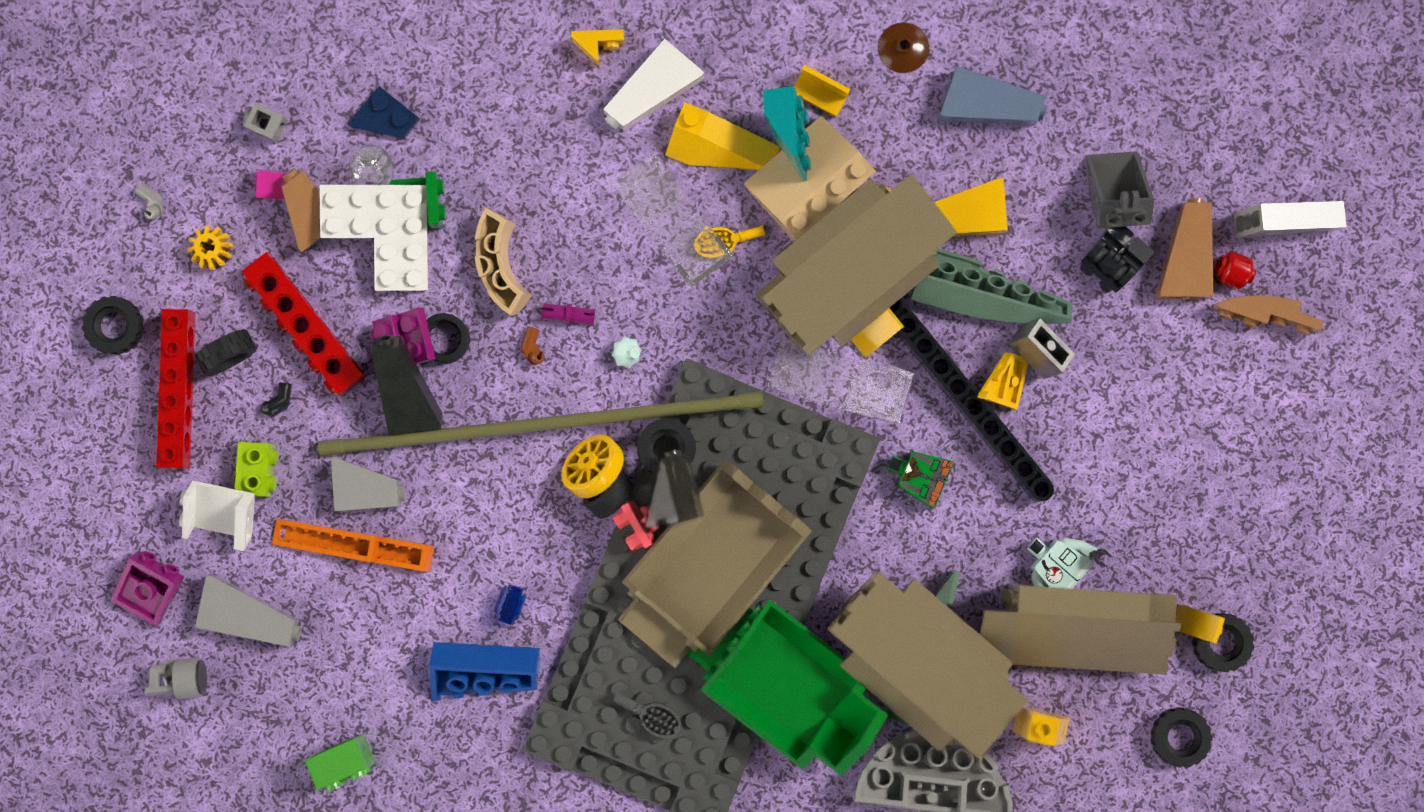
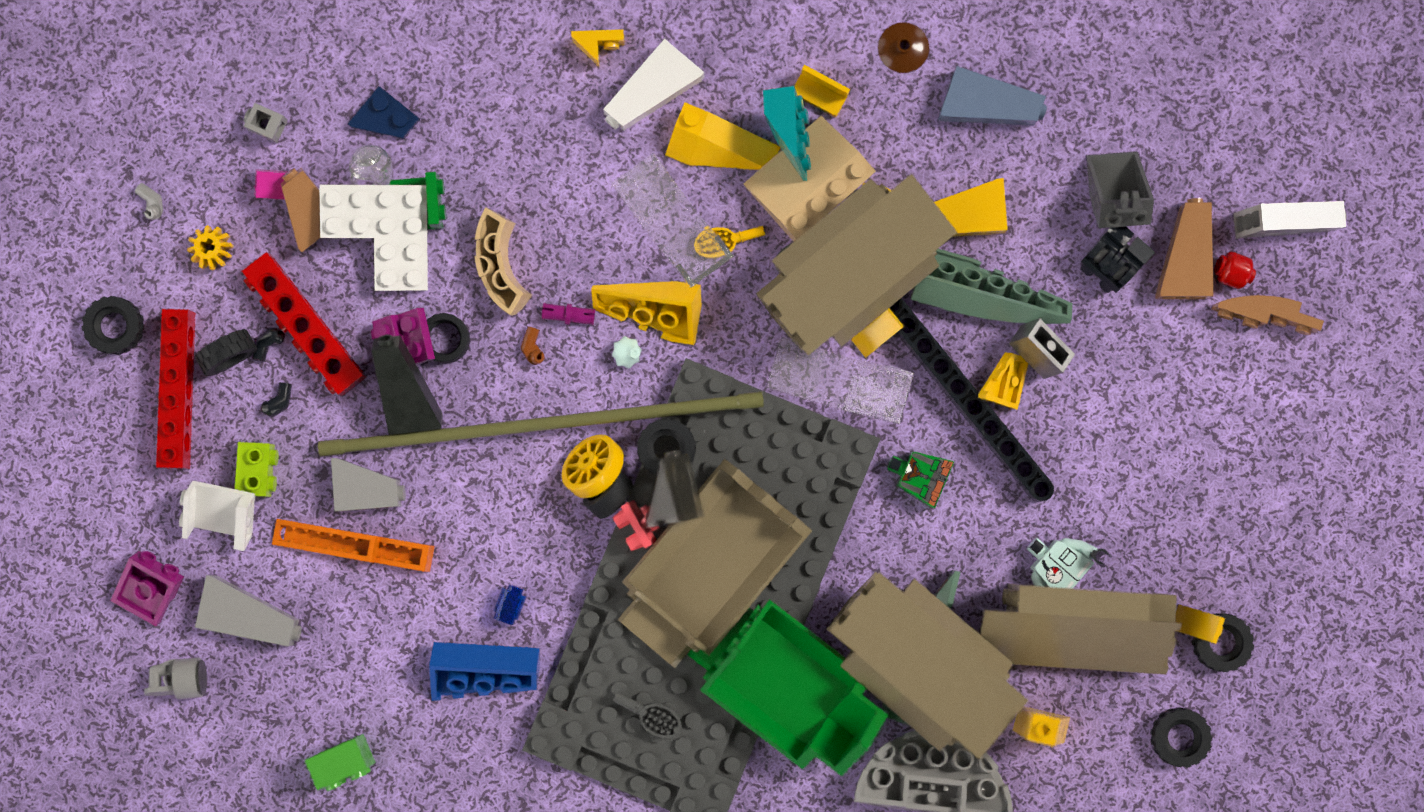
none -> black arm [252,328,285,362]
none -> yellow wedge [591,281,702,345]

